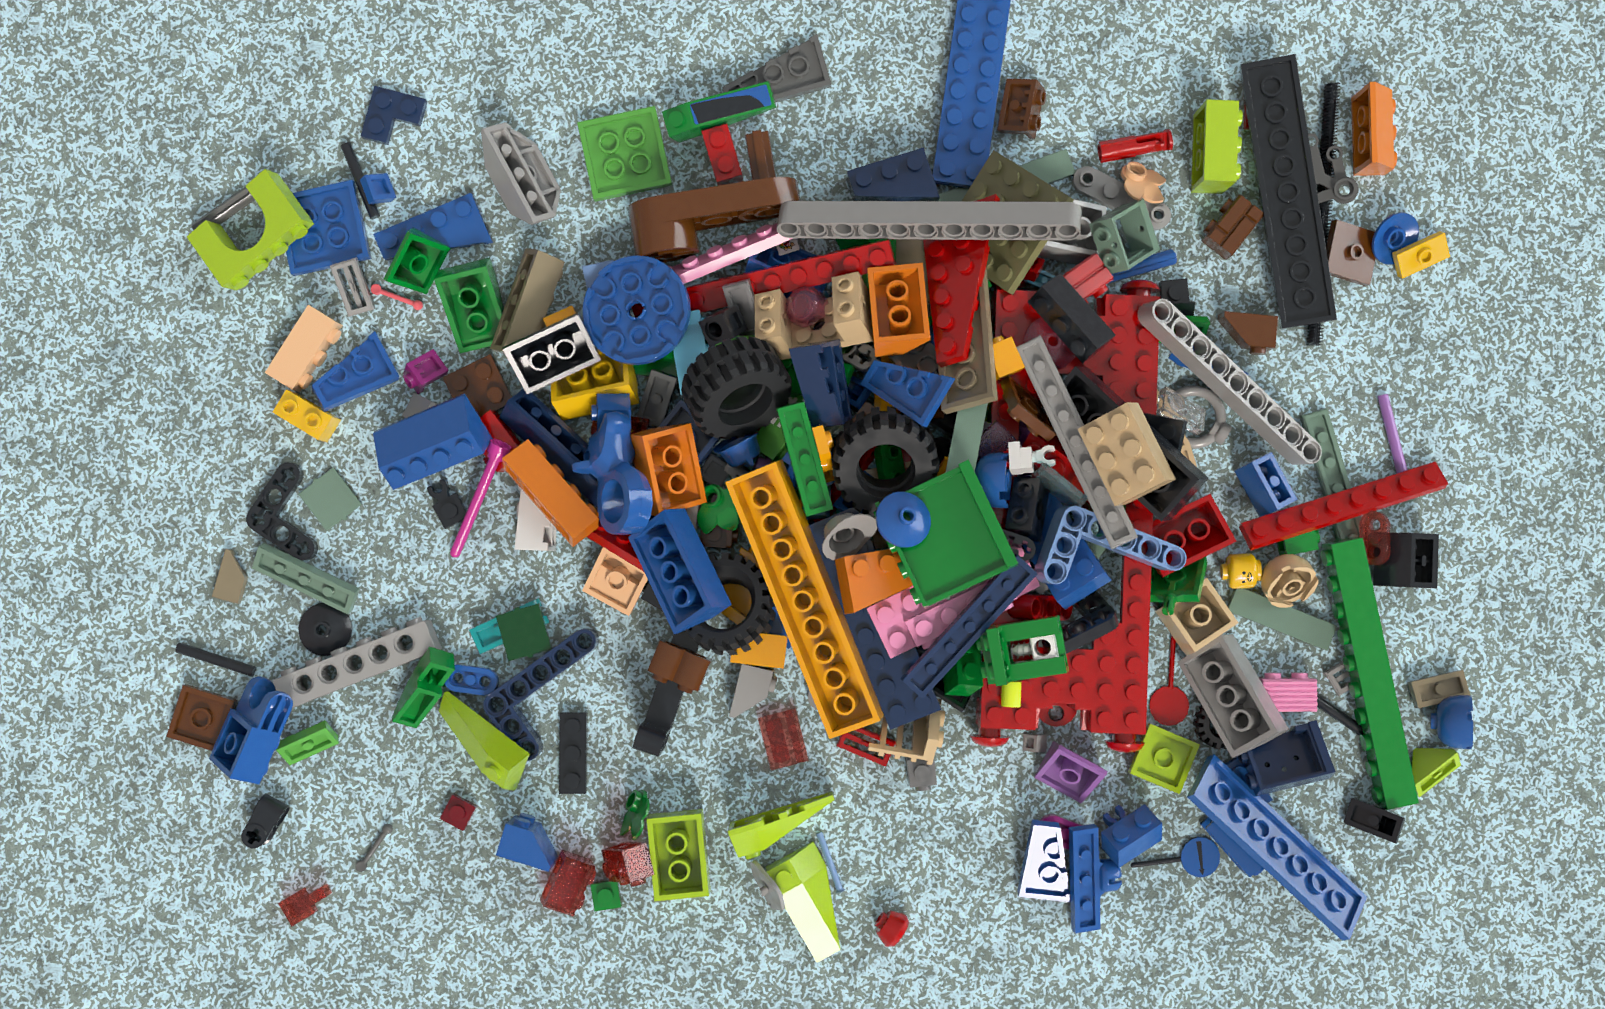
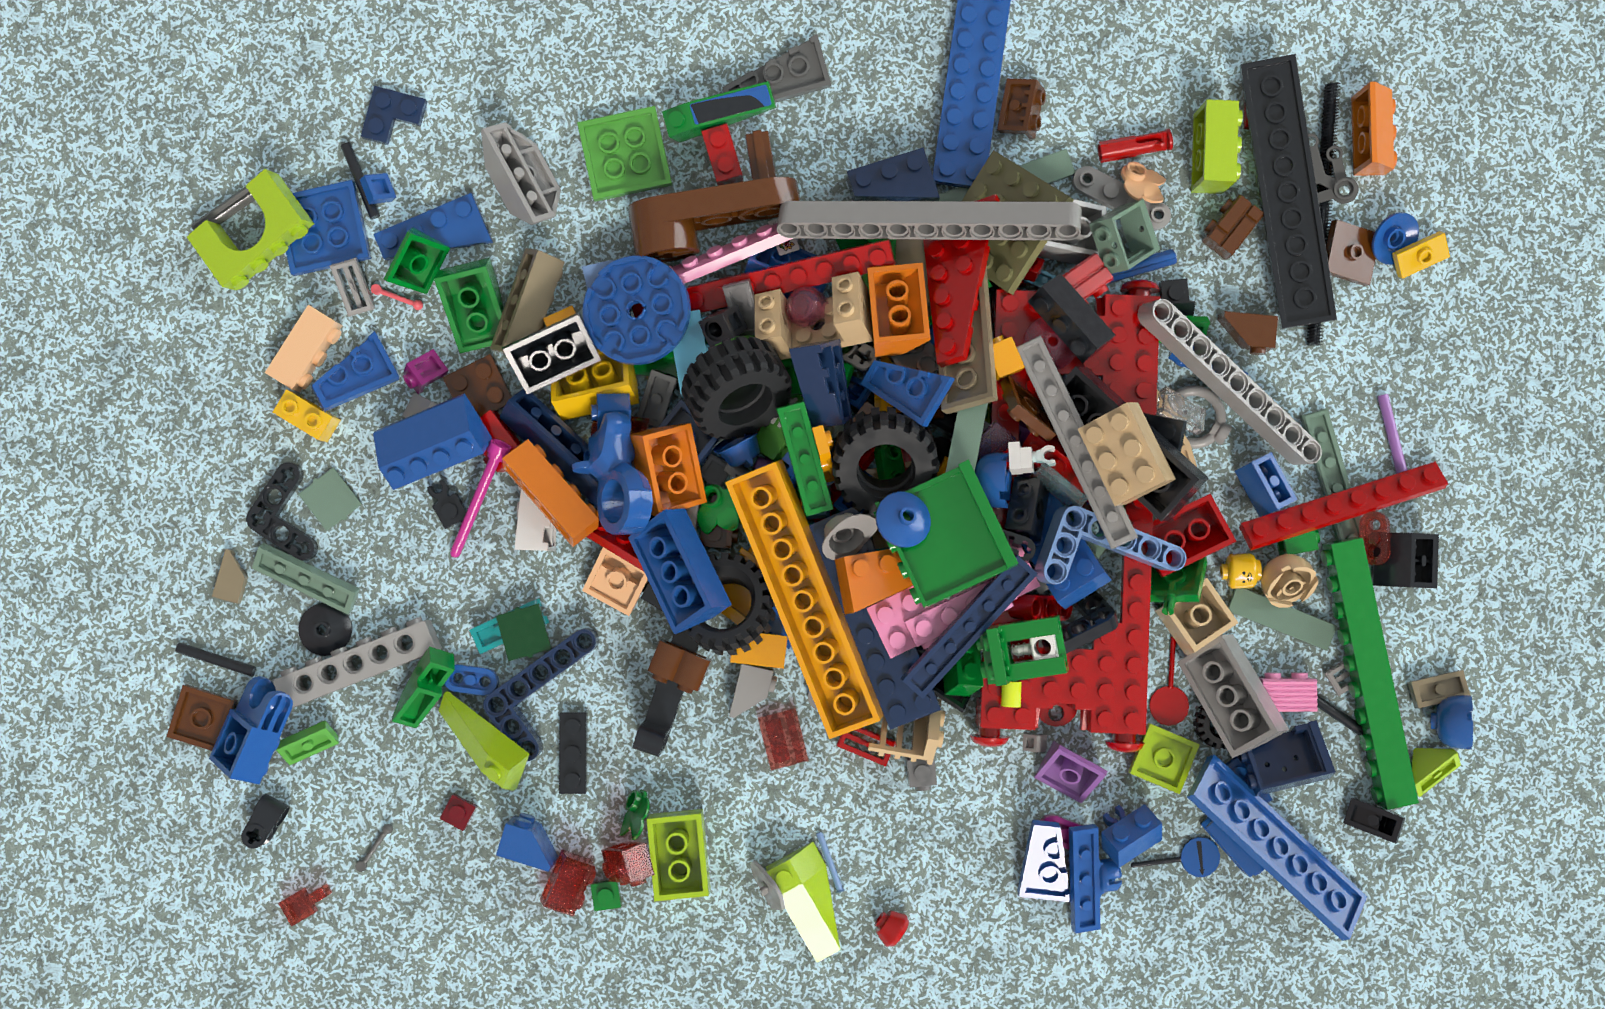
lime wedge [728,791,835,859] -> none

